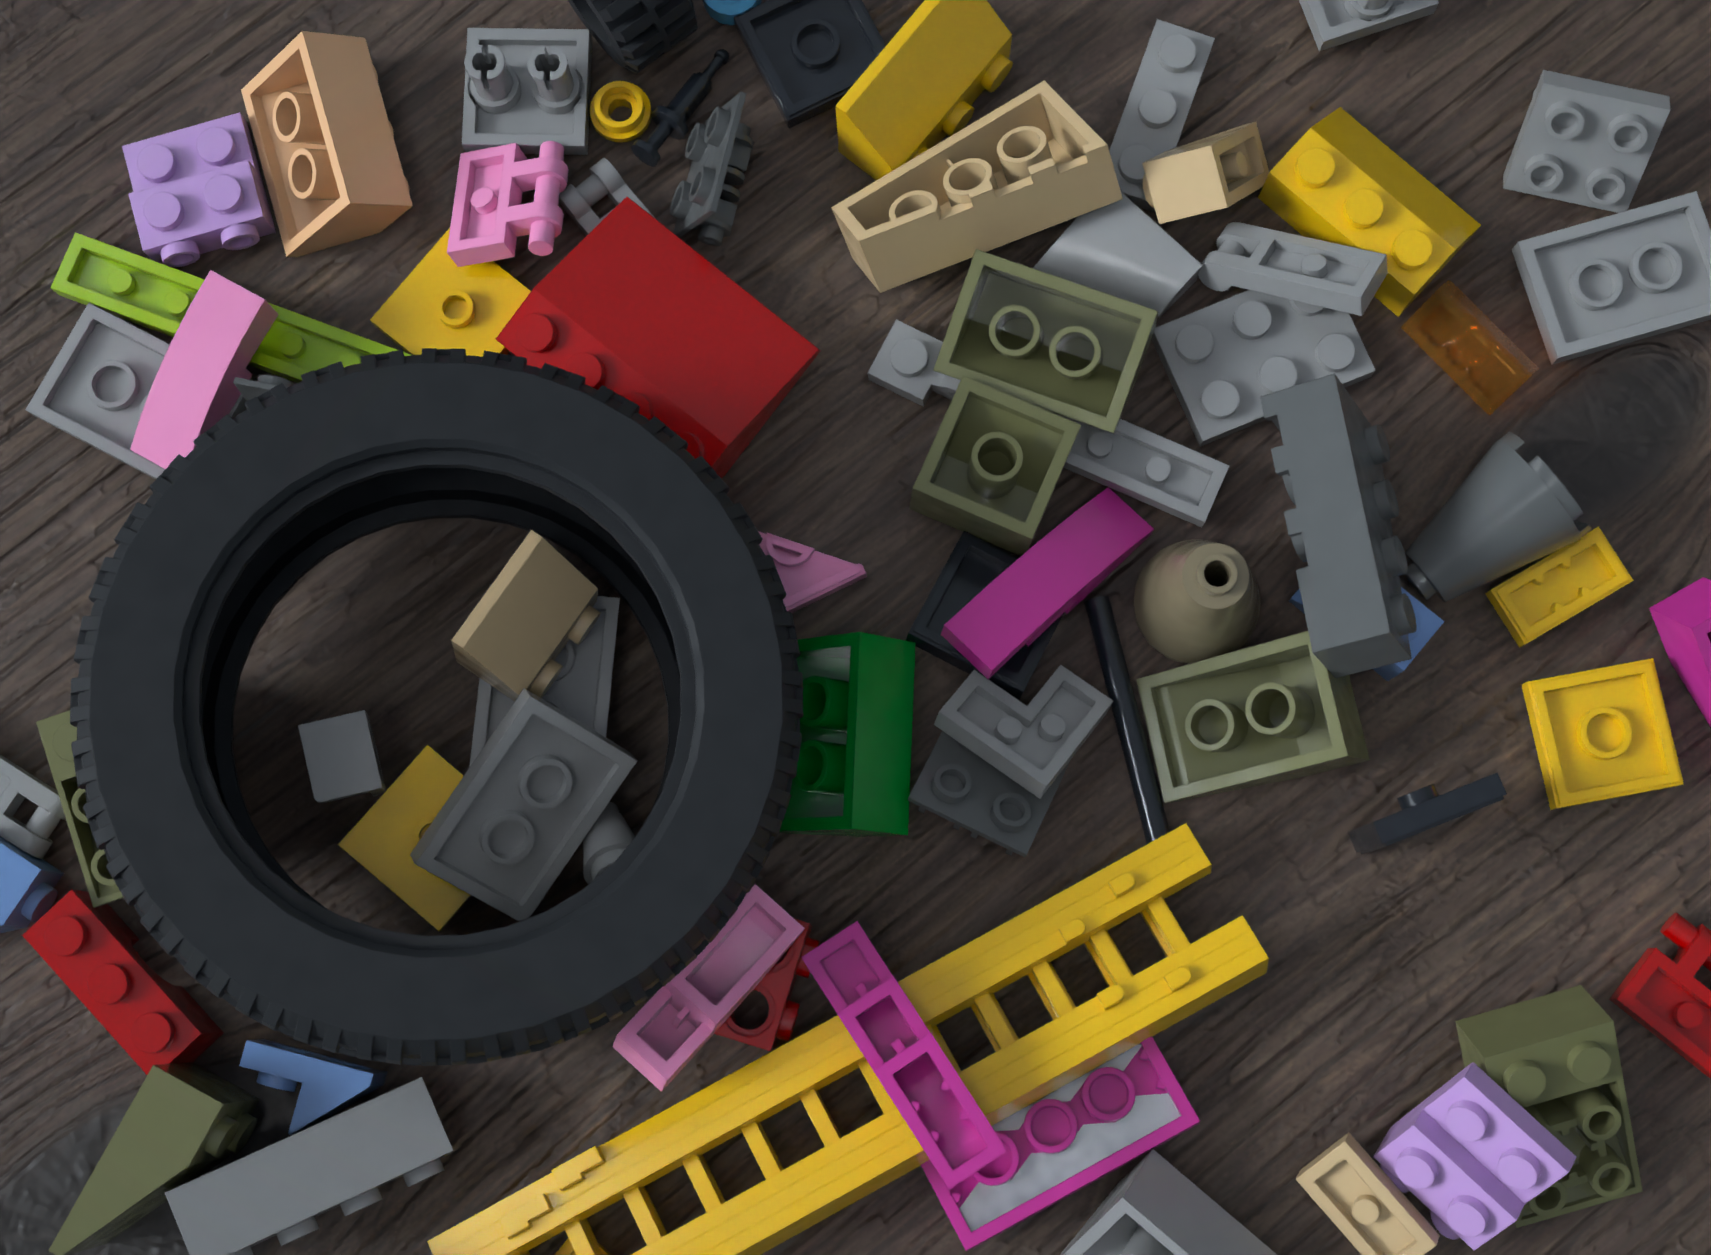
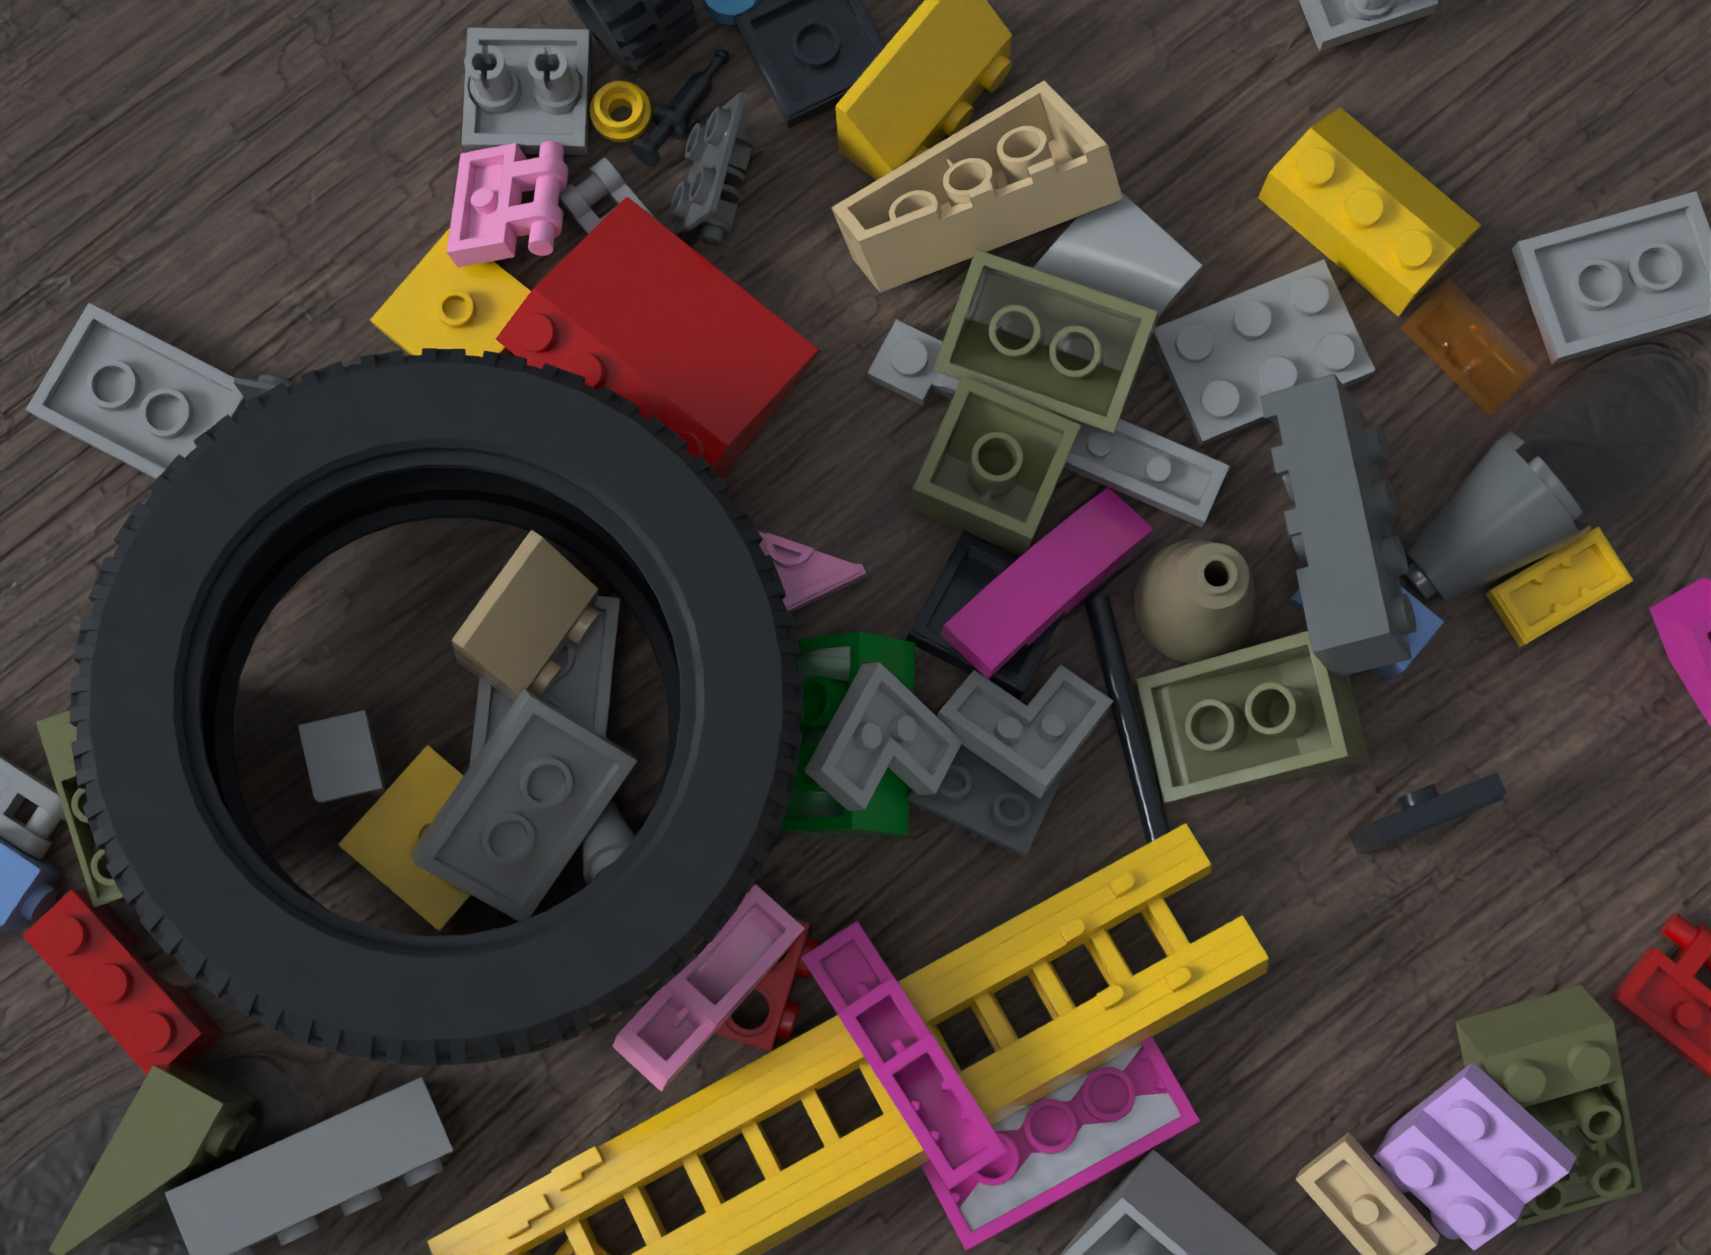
lime plate [51,232,411,383] -> none
lavender plate [122,112,276,267] -> none
bright pink slope [130,270,278,469] -> none
medium blue slope [239,1039,387,1136] -> none
light nougat slope [241,31,413,257] -> none
light grey plate [1109,19,1215,212] -> none
tan slope [1142,122,1269,224] -> none
light grey plate [1198,222,1388,316] -> none
light grey plate [1503,70,1671,213] -> none
yellow plate [1521,658,1684,810] -> none
none -> light grey plate [804,662,963,811]

